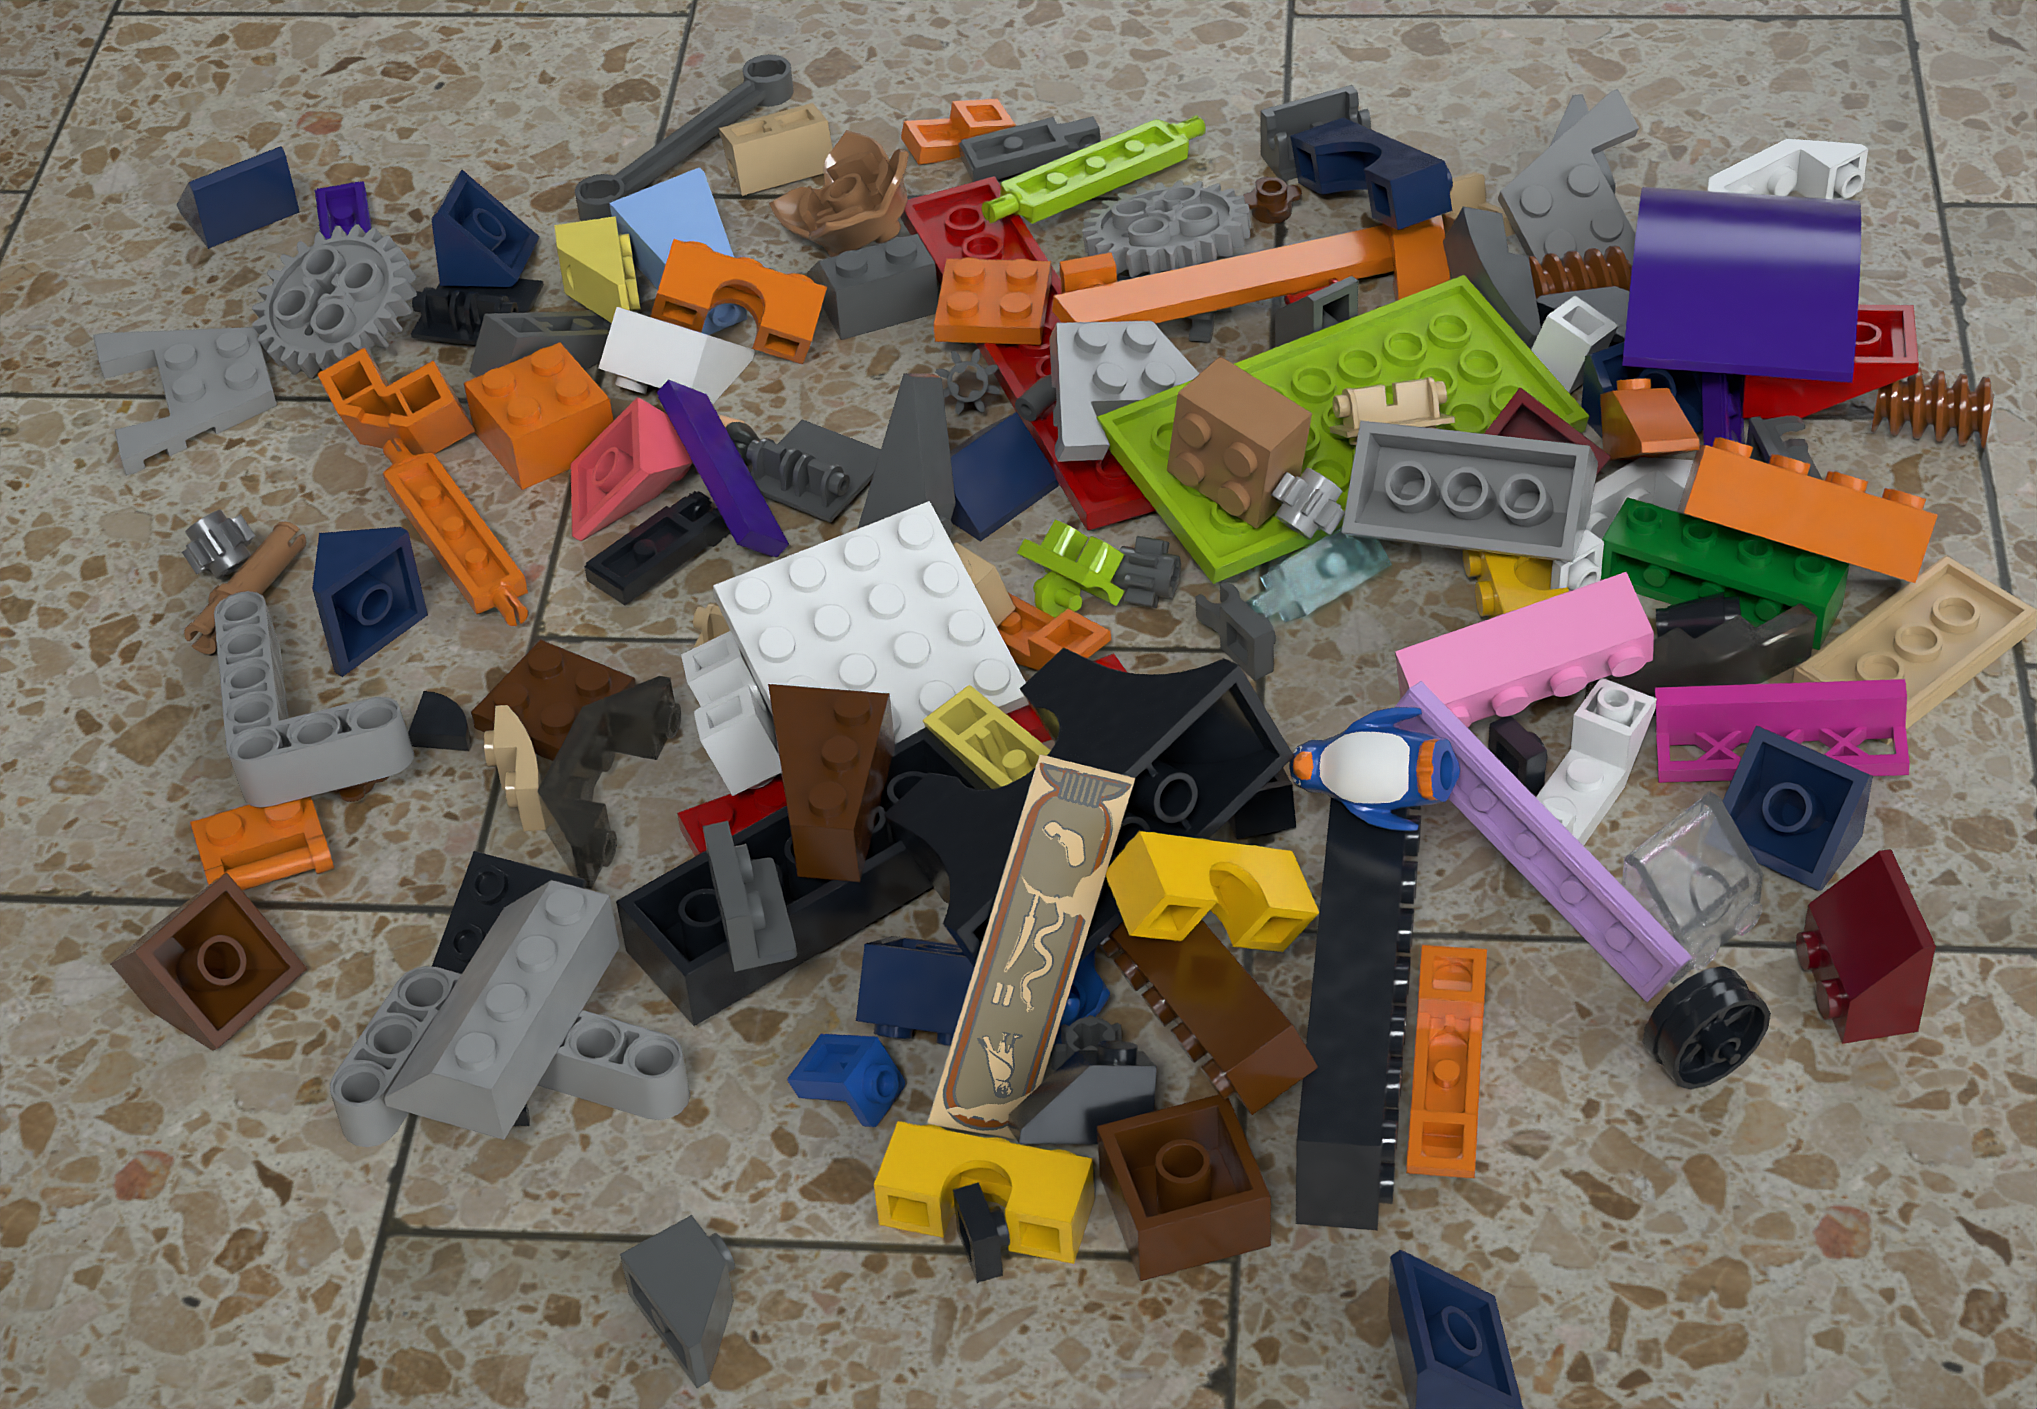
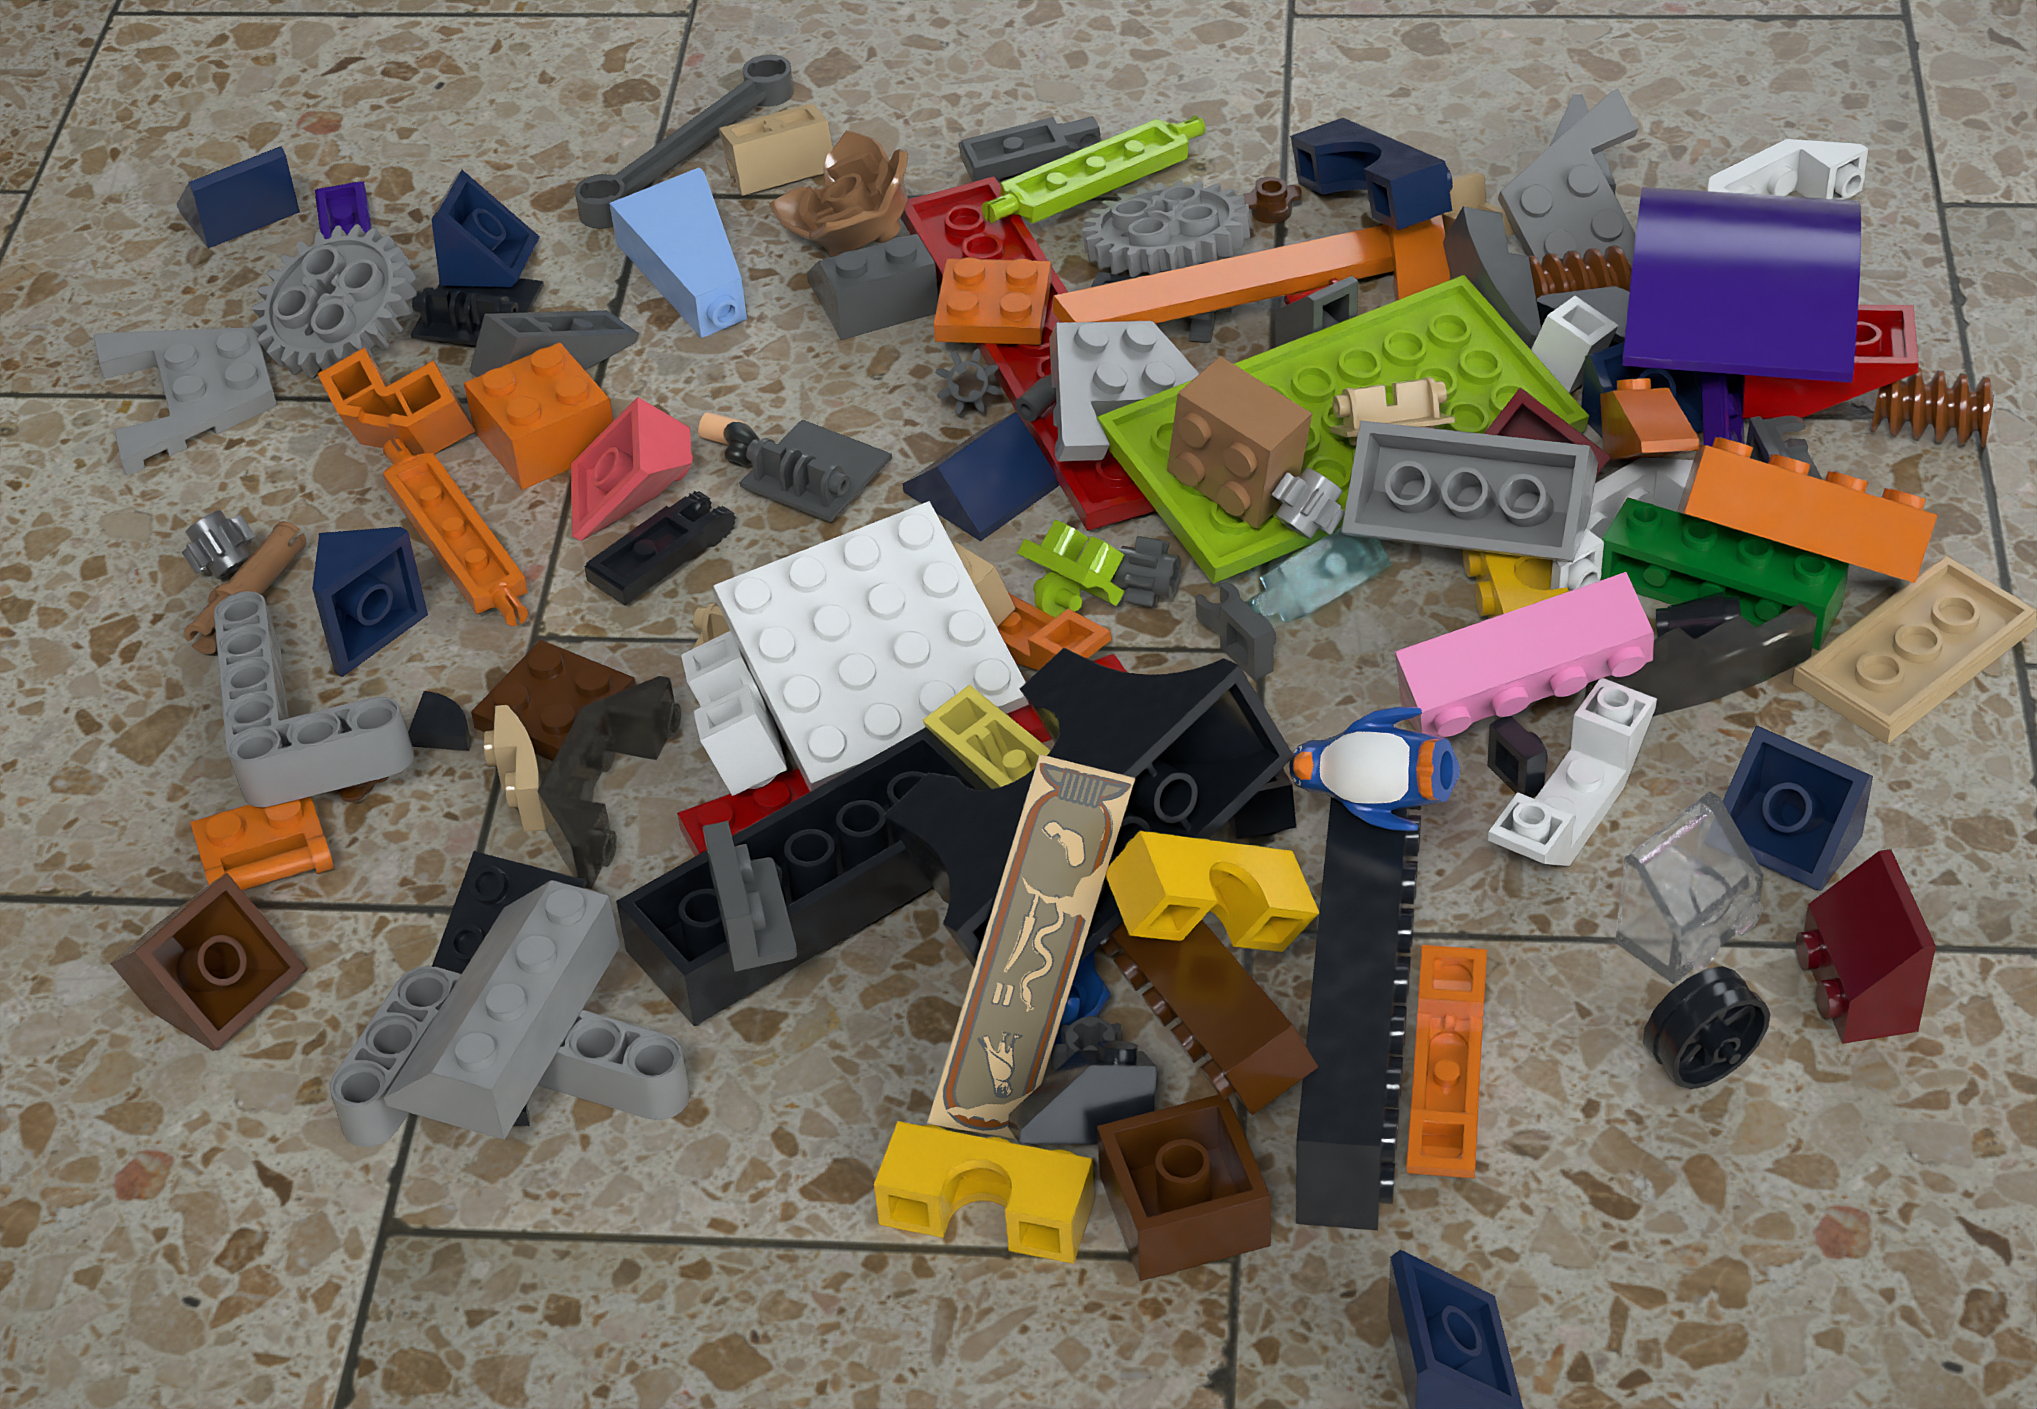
light yellow slope [554,216,641,323] -> none
white slope [598,307,755,404] -> none
dark grey slope [620,1215,735,1388] -> none
orange arch [650,239,827,364] -> none
dark purple tile [657,379,789,557] -> none
reddish brown wedge [768,684,895,882] -> none
blue bracket [787,1034,905,1127] -> none
dark blue slope [856,936,974,1046] -> none
dark grey slope [857,373,956,538] -> none
orange slope [901,99,1016,164] -> none
black plate [953,1182,1010,1283] -> none
orange plate [1059,252,1117,294] -> none
dark grey hinge [1260,85,1371,181] -> none
lavender tile [1394,681,1692,1002] -> none
dark pink fence [1655,679,1910,783] -> none

